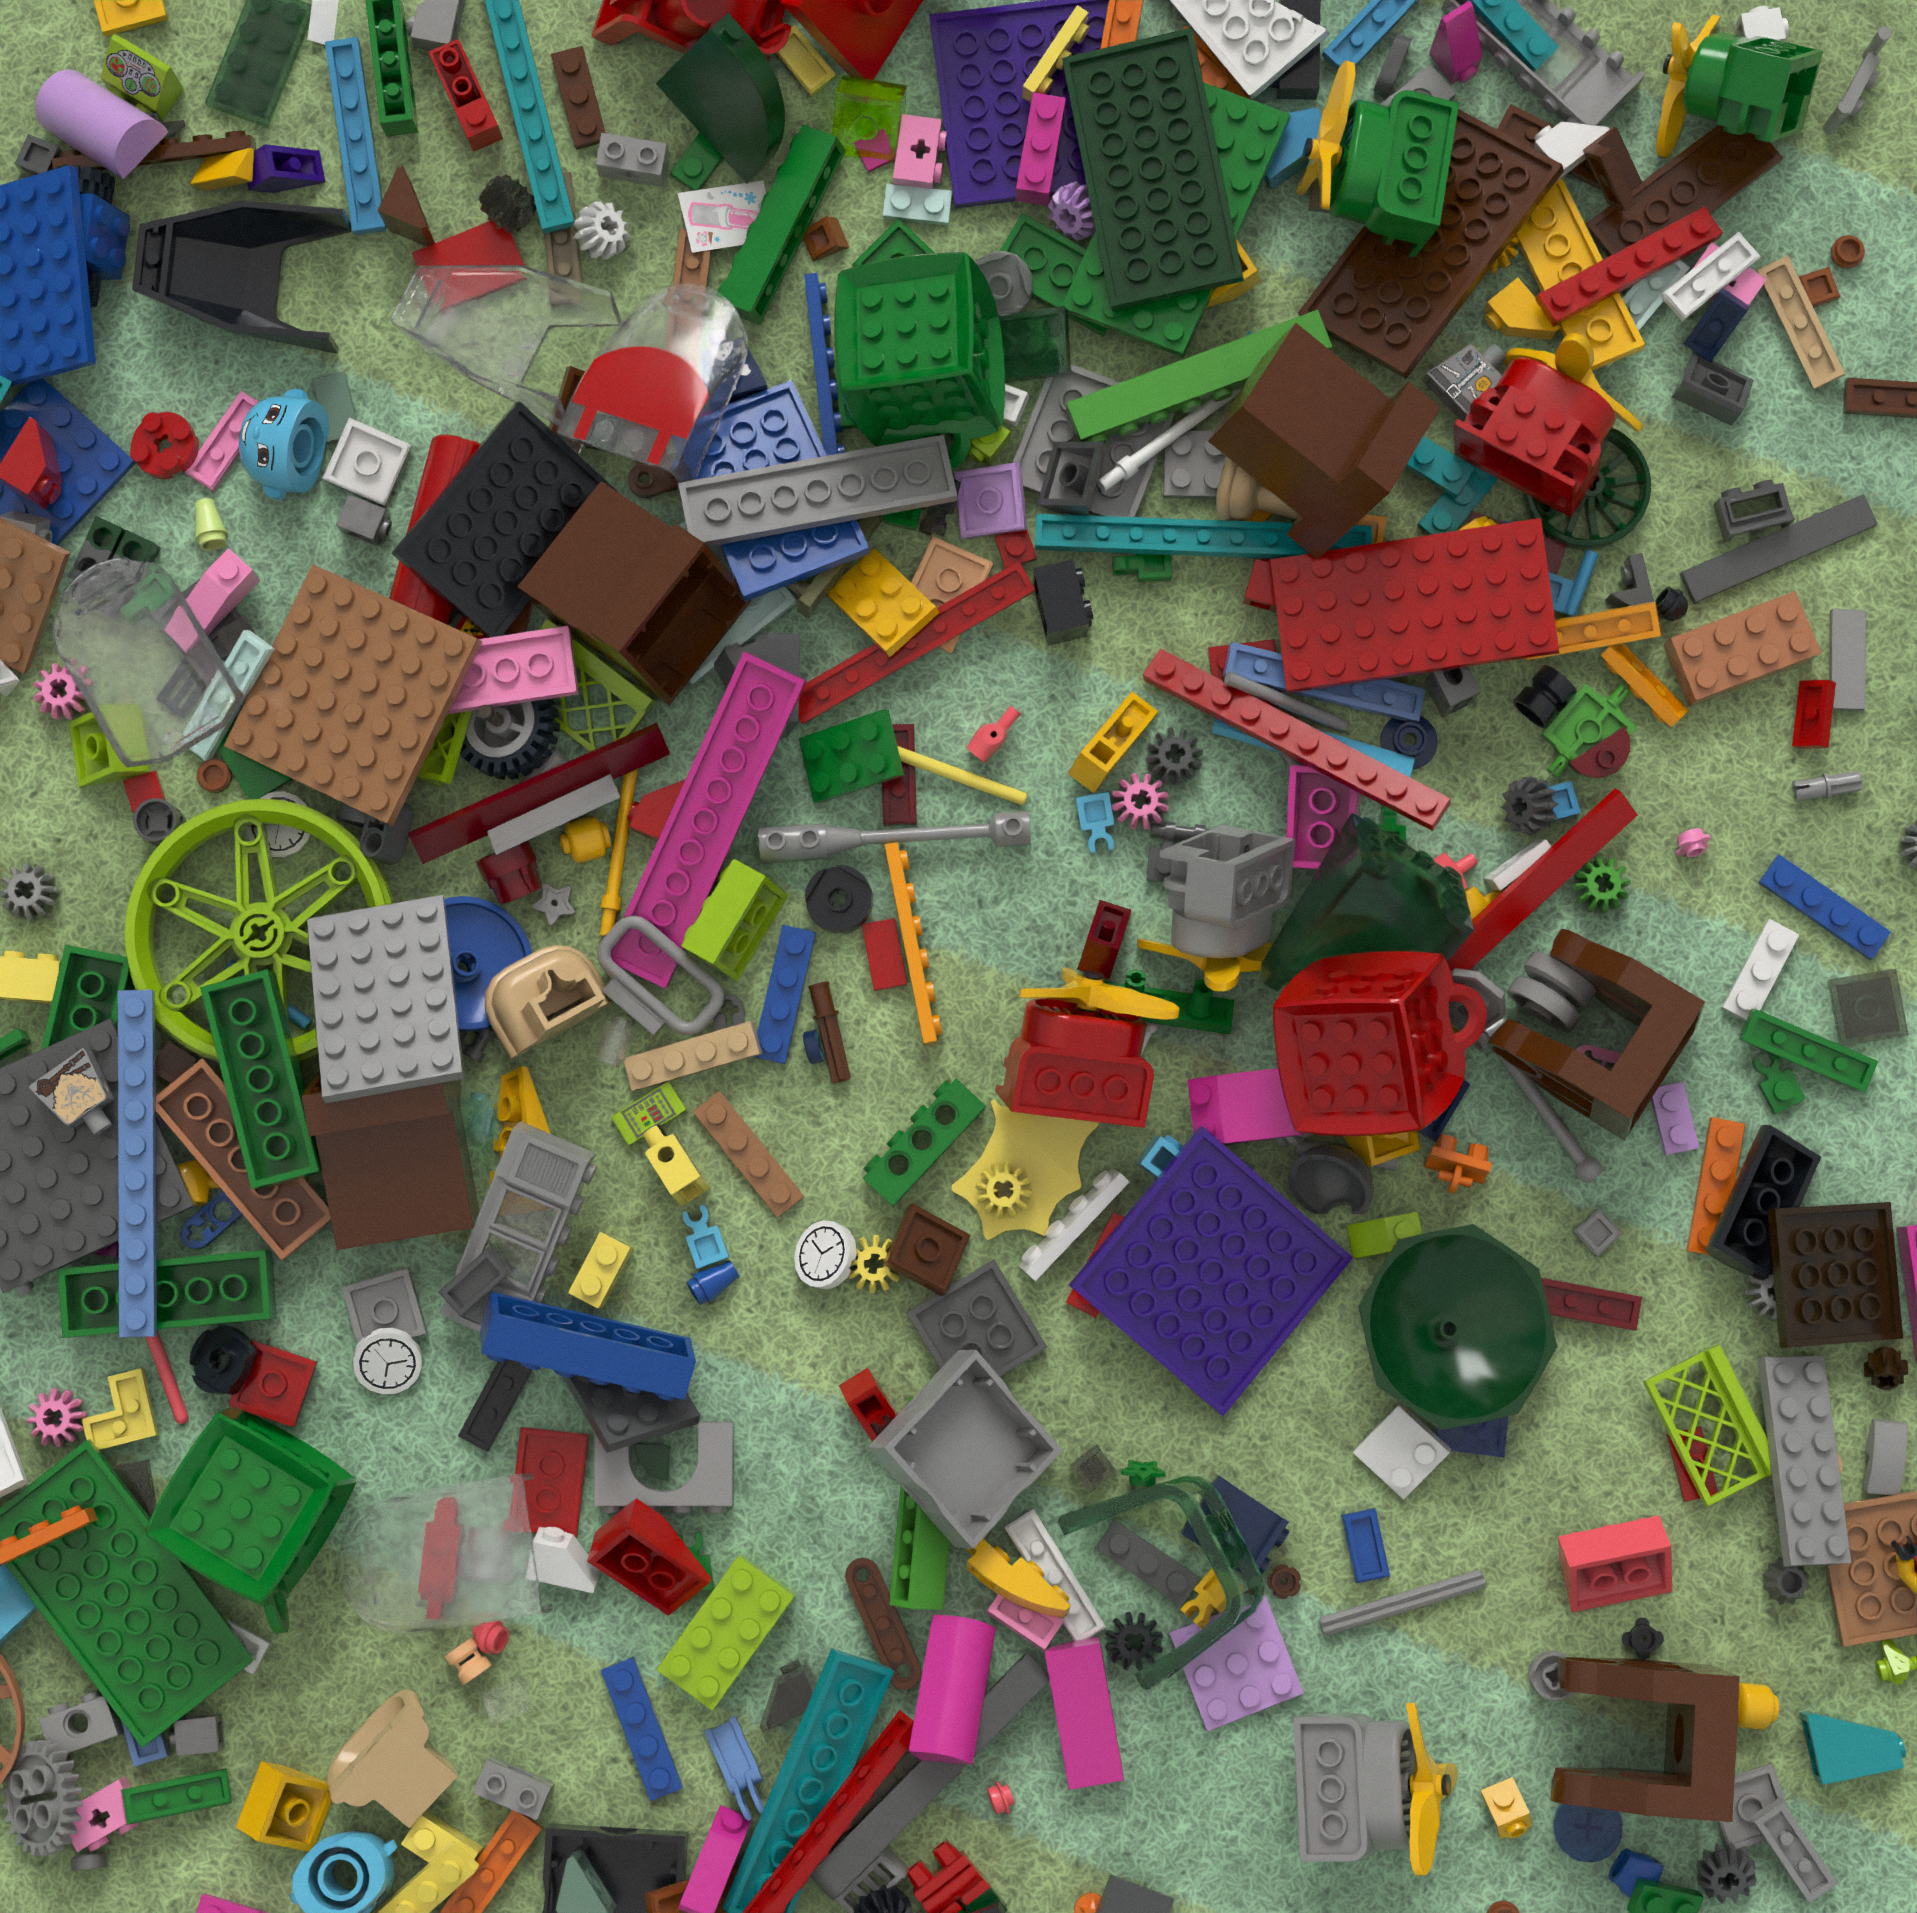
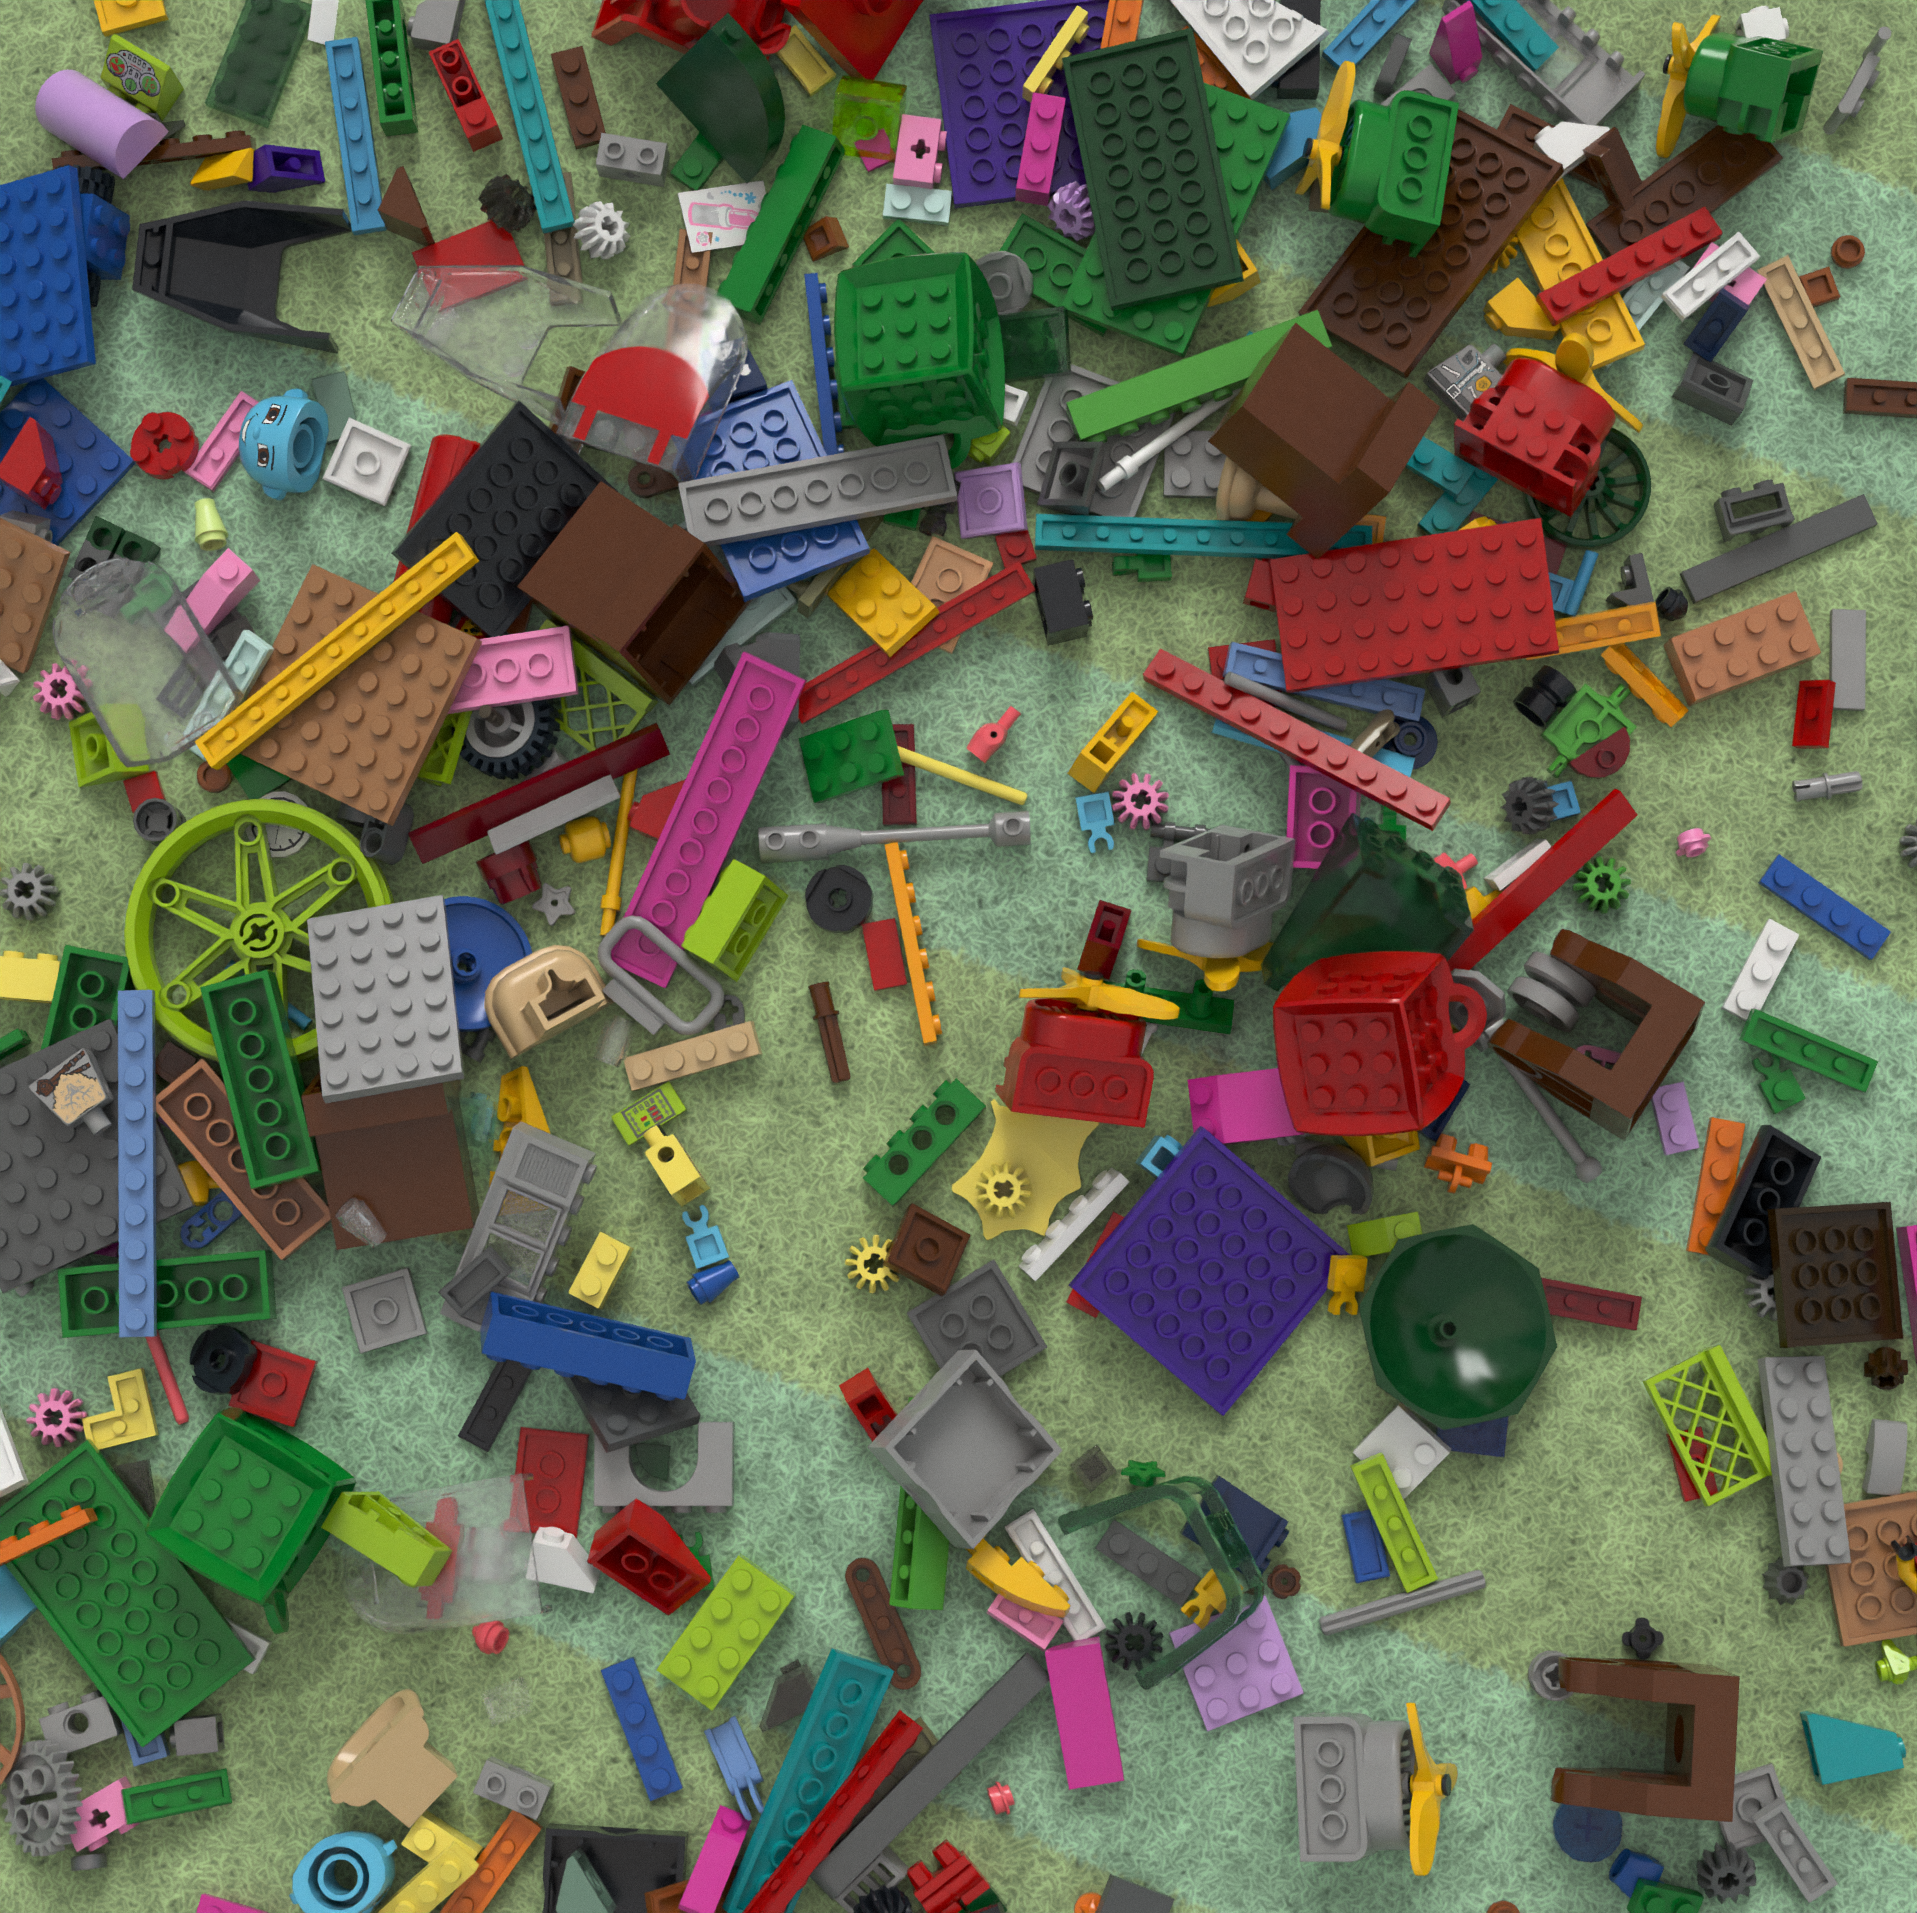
dark grey plate [15,134,62,175] -> none
yellow slope [236,1761,332,1852] -> none
flat silver brick [336,494,392,546] -> none
white tile [353,1328,422,1394] -> none
light nougat wheel [444,1637,492,1686] -> none
medium nougat plate [693,1091,805,1218] -> none
blue plate [754,925,816,1064] -> none
white tile [794,1220,857,1290] -> none
dark blue tile [803,1029,824,1065] -> none
dark pink brick [909,1615,996,1765] -> none
dark grey gear [1146,727,1203,785] -> none
yellow bracket [1481,1777,1532,1839] -> none
coral slope [1558,1516,1673,1612] -> none
light grey tile [1572,1209,1622,1257] -> none
yellow head [1737,1682,1779,1730] -> none
clear smoke tile [1827,969,1909,1046] -> none
none -> yellow plate [195,532,479,771]
none -> lime wedge [321,1491,453,1588]
none -> clear cone [335,1197,387,1248]
none -> yellow plate [1327,1255,1368,1315]
none -> dark tan bar [1349,709,1400,758]
none -> lime plate [1350,1452,1438,1593]

